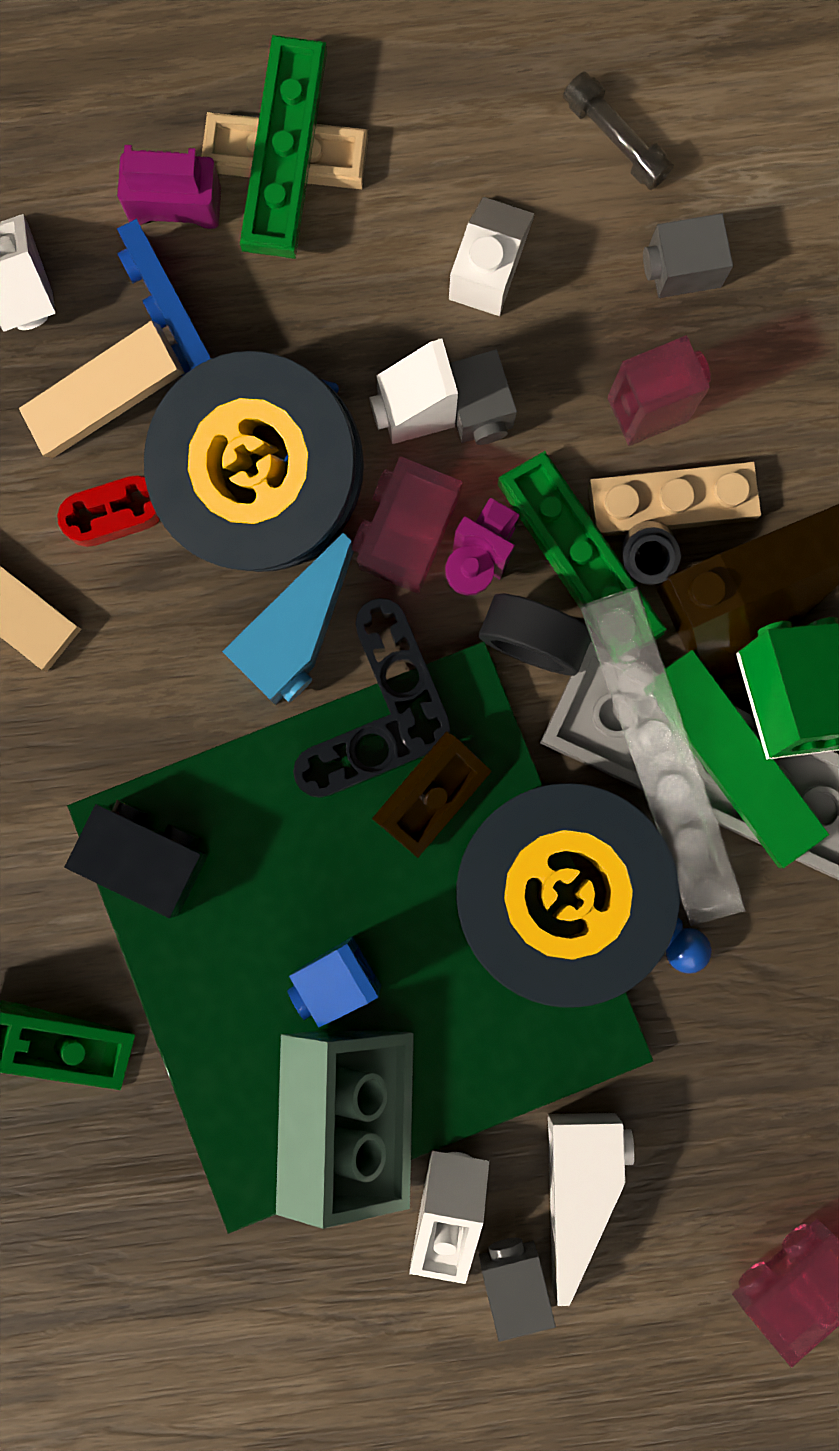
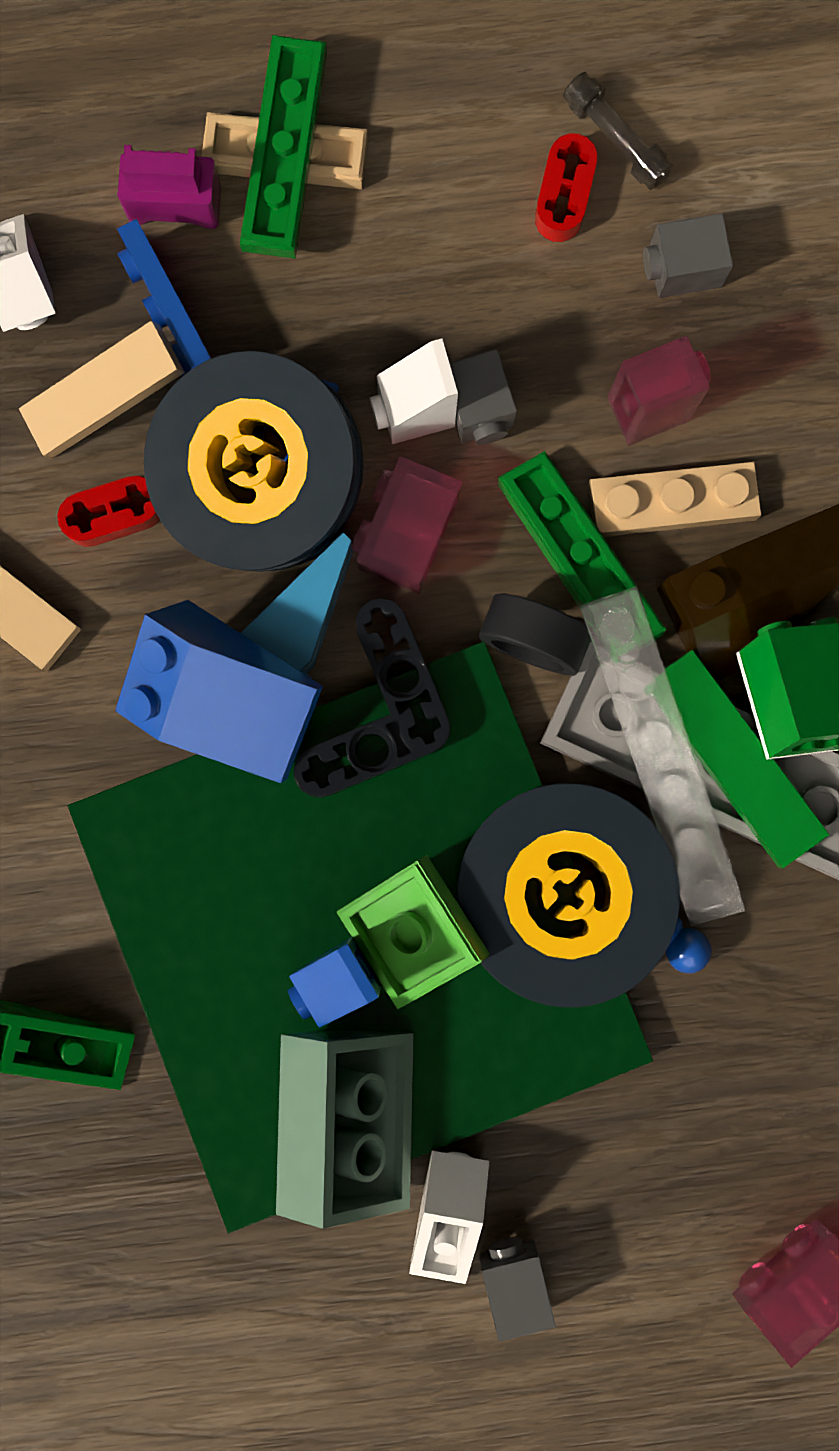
black brick [64,799,209,918] -> none
dark brown plate [372,731,492,858] -> none
magenta hips [445,498,520,596] -> none
white slope [449,197,534,316] -> none
white slope [548,1113,634,1306] -> none
black brick [622,521,681,584] -> none
none -> slope [115,600,323,783]
none -> bright green plate [337,855,490,1010]
none -> red beam [535,133,597,242]

